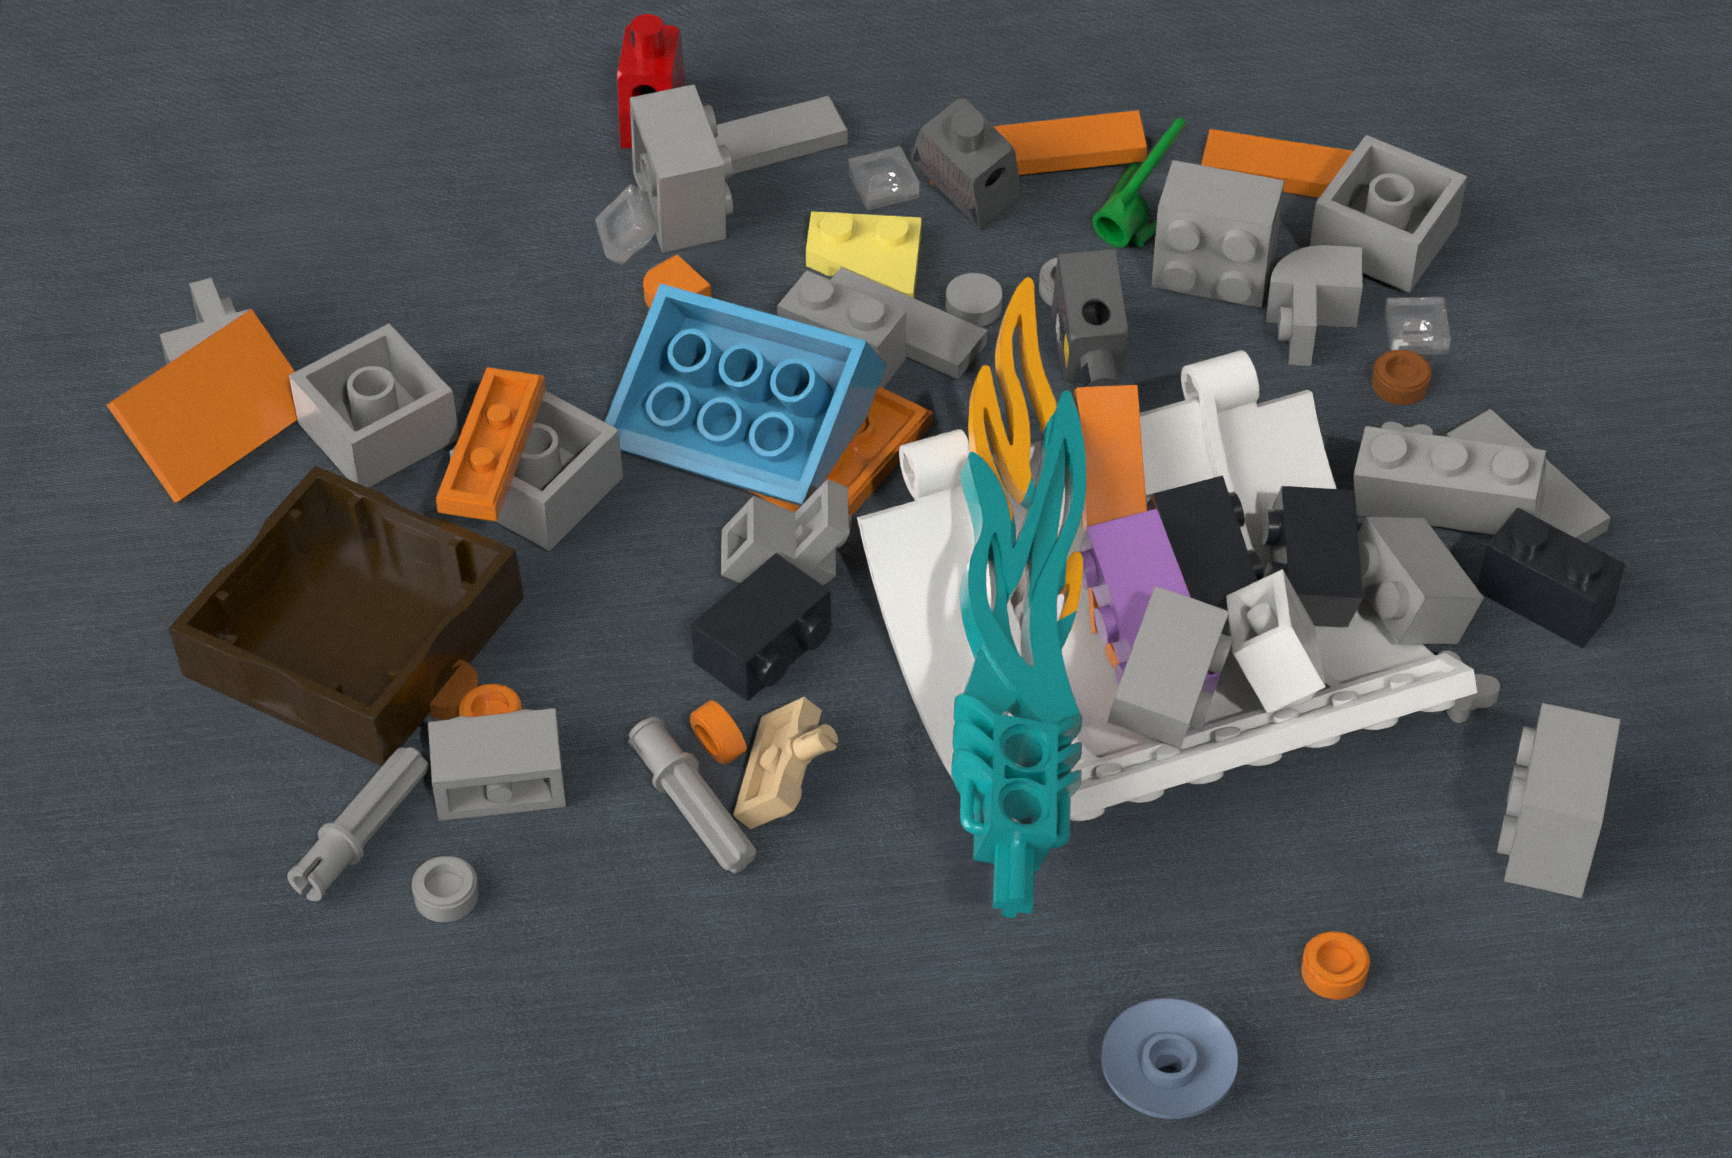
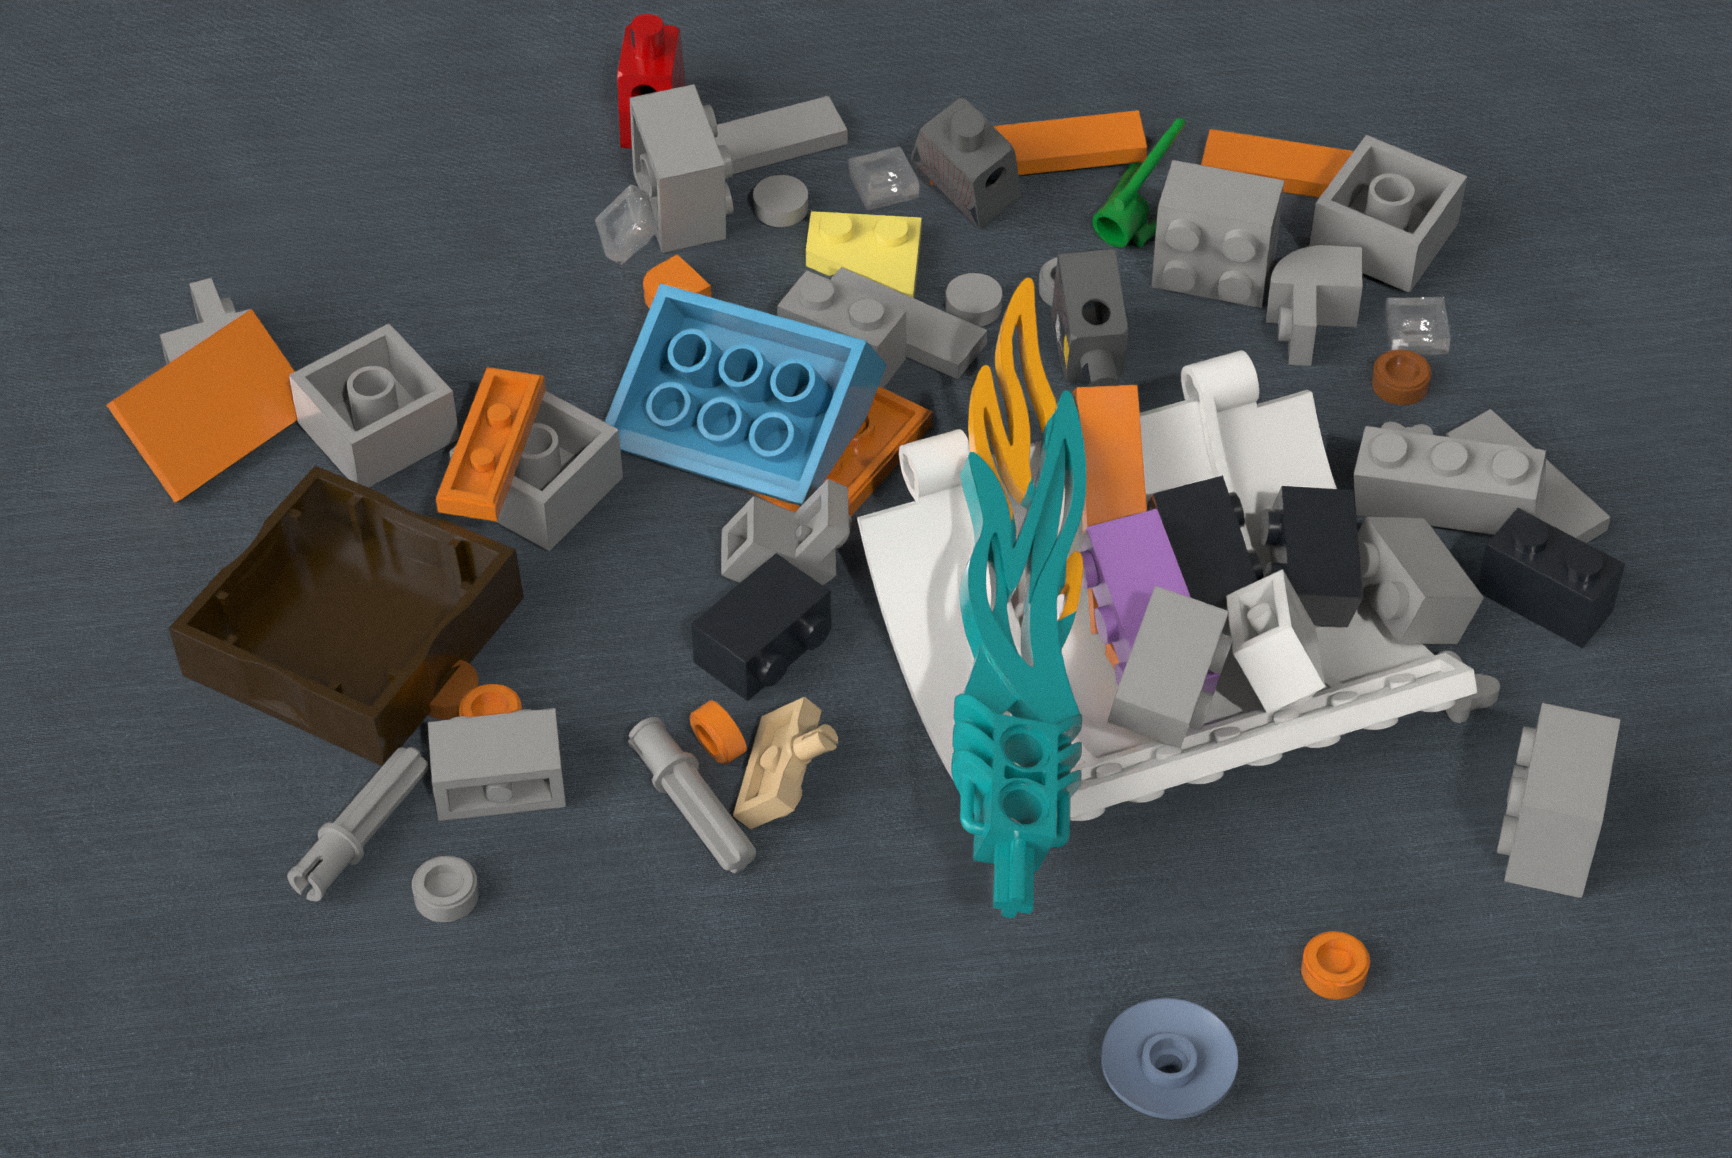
none -> light grey tile [753,175,808,227]

